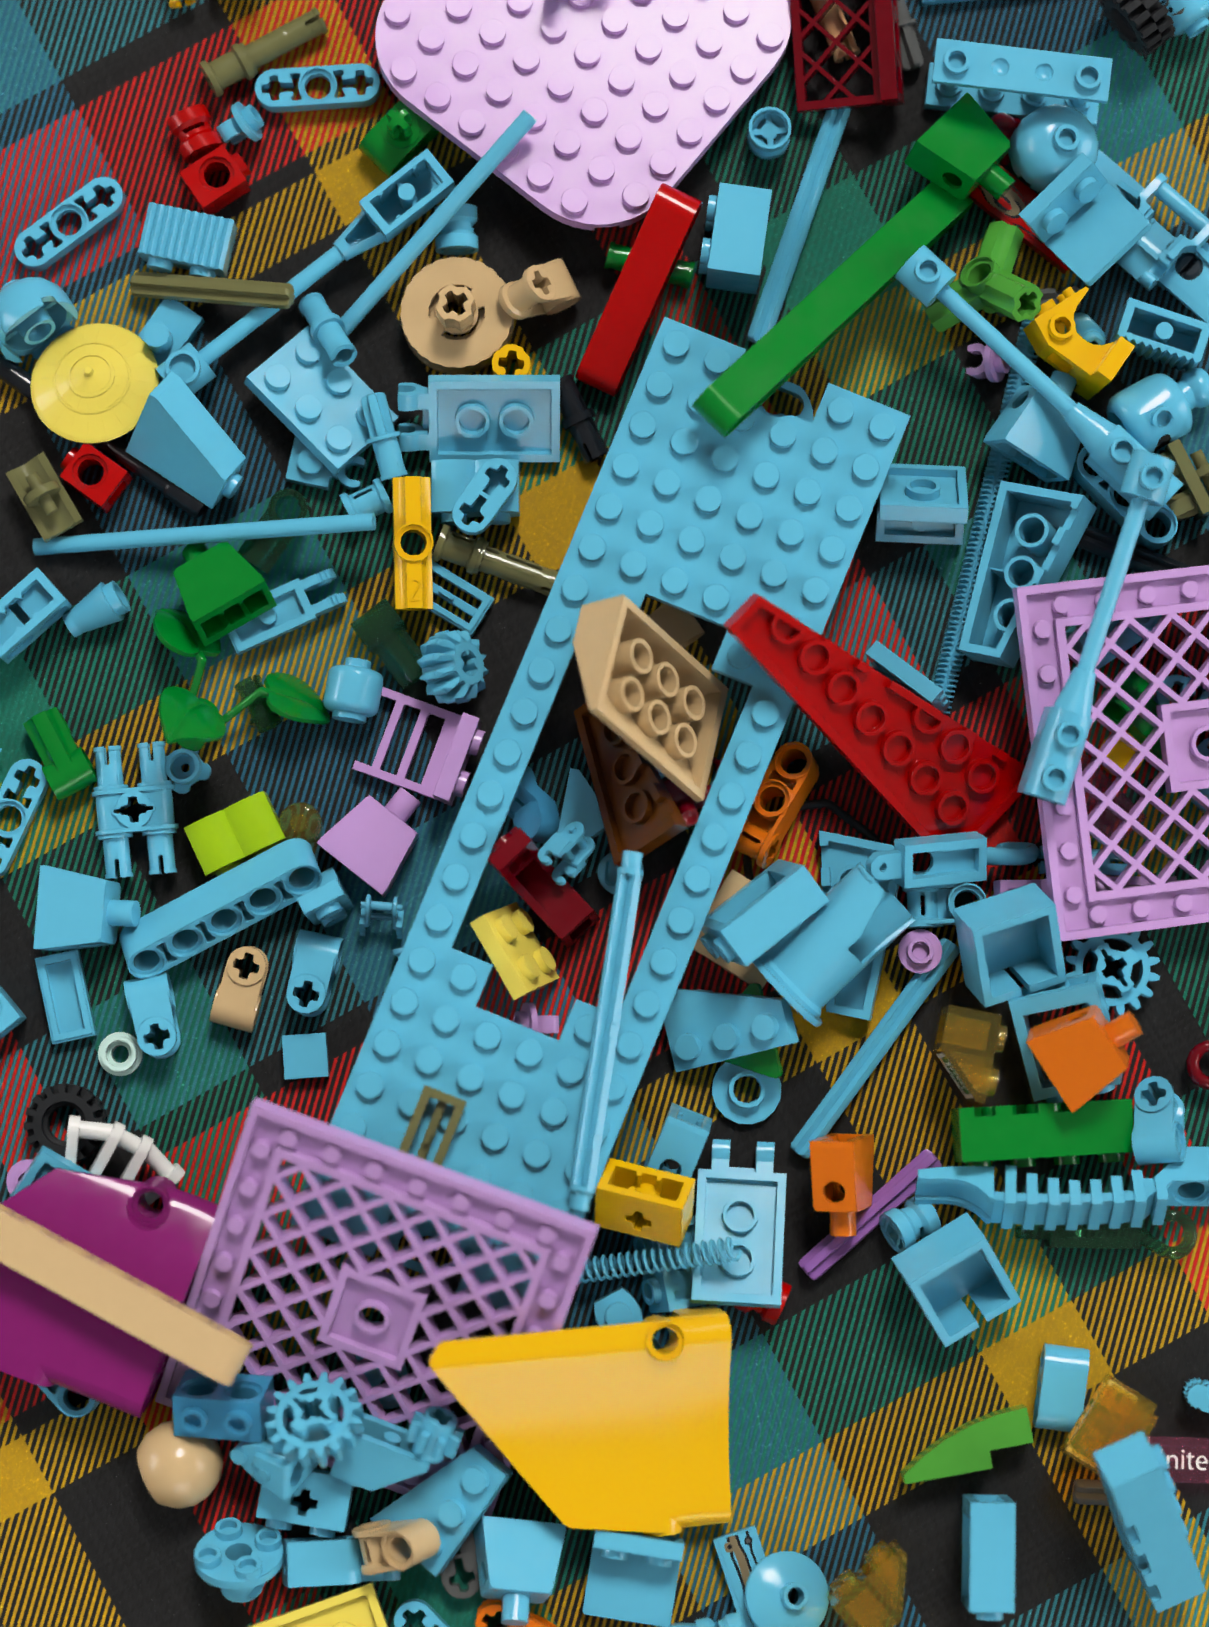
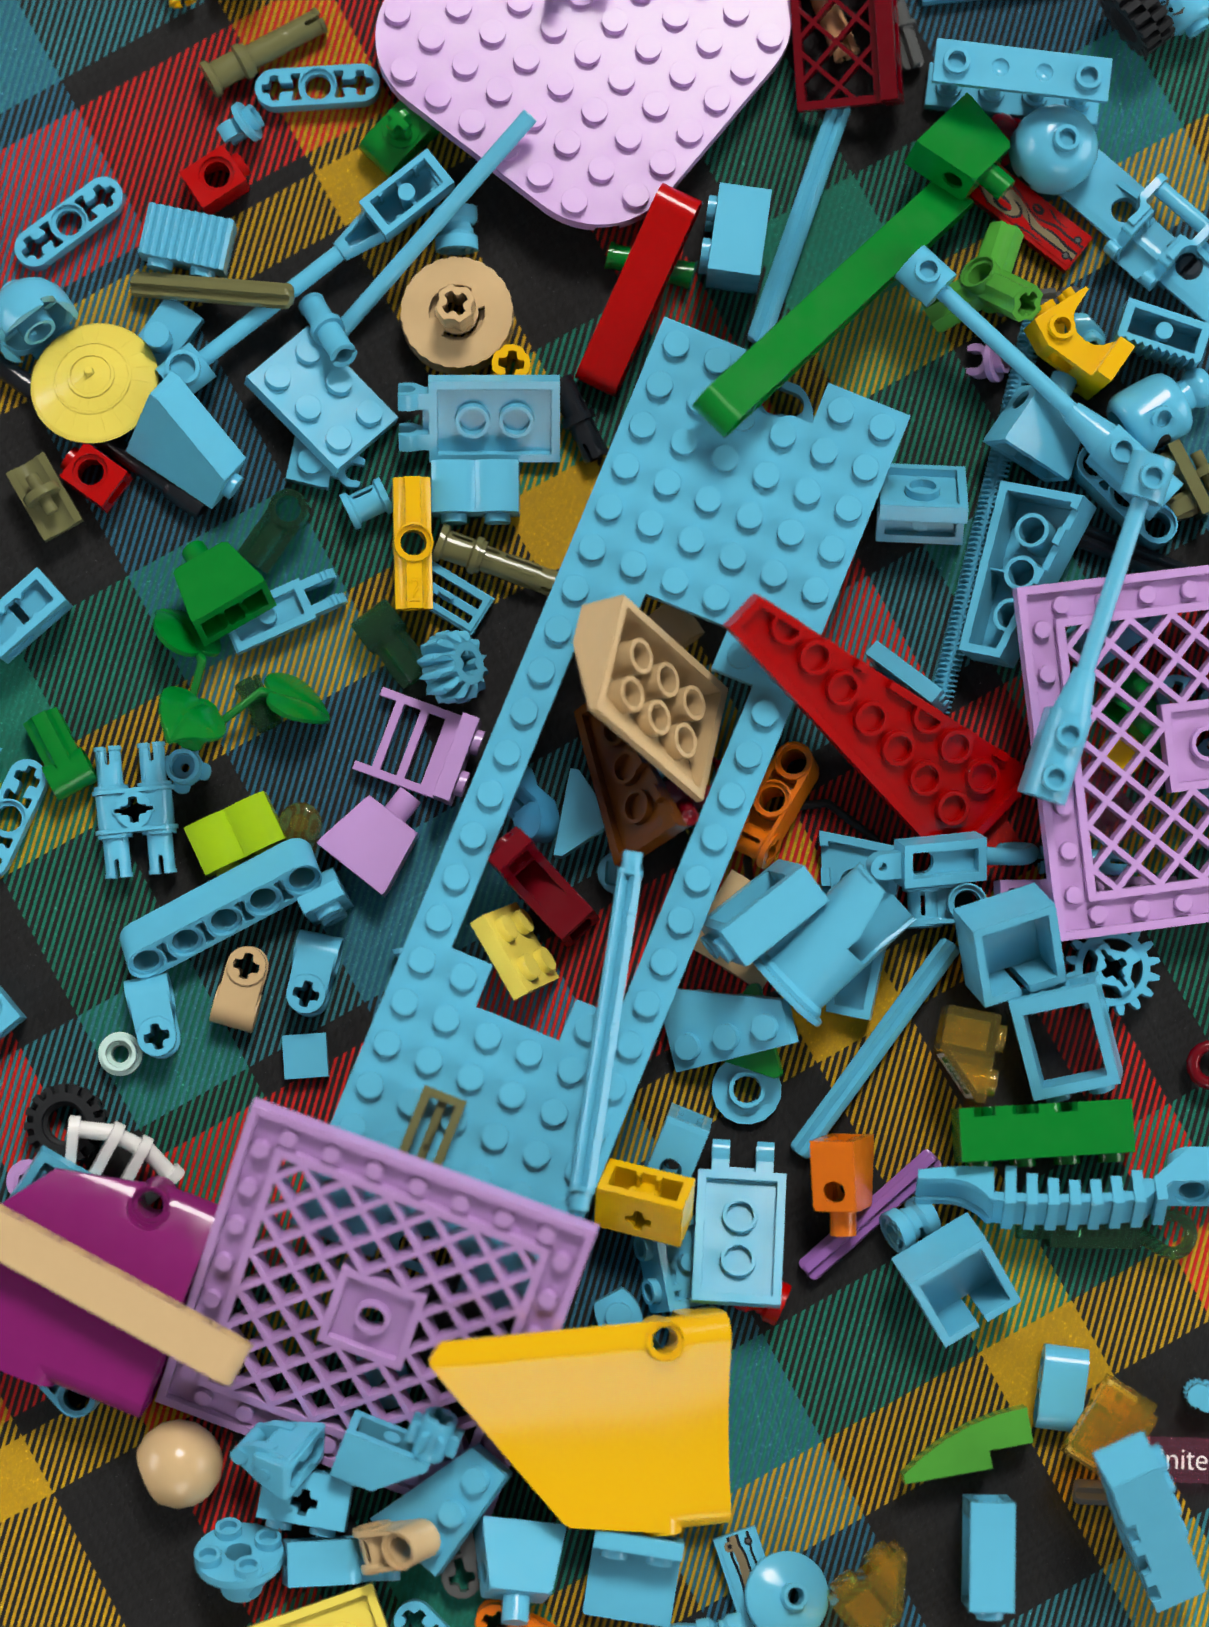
medium azure piece [32,513,376,556] -> none
medium azure torso [33,865,141,952] -> none
medium azure tile [35,949,97,1045] -> none
medium azure cone [62,581,131,637] -> none
red wheel [167,104,224,163] -> none
dark azure brick [172,1369,274,1443] -> none
medium azure gear [265,1372,365,1469] -> none
medium azure head [323,657,383,724] -> none
medium azure piece [359,894,404,939] -> none
medium azure axle [360,392,408,481] -> none
medium azure beam [452,458,518,535] -> none
tan piece [498,258,581,320] -> none
lavender plate [513,1002,559,1034] -> none
medium azure piece [537,821,596,886] -> none
medium azure piece [578,1236,742,1284] -> none
medium azure wheel [747,106,792,160] -> none
lavender plate [898,929,942,974] -> none
medium azure bracket [1019,152,1152,286] -> none
orange torso [1026,1005,1142,1113] -> none
medium azure piece [1132,1076,1186,1166] -> none

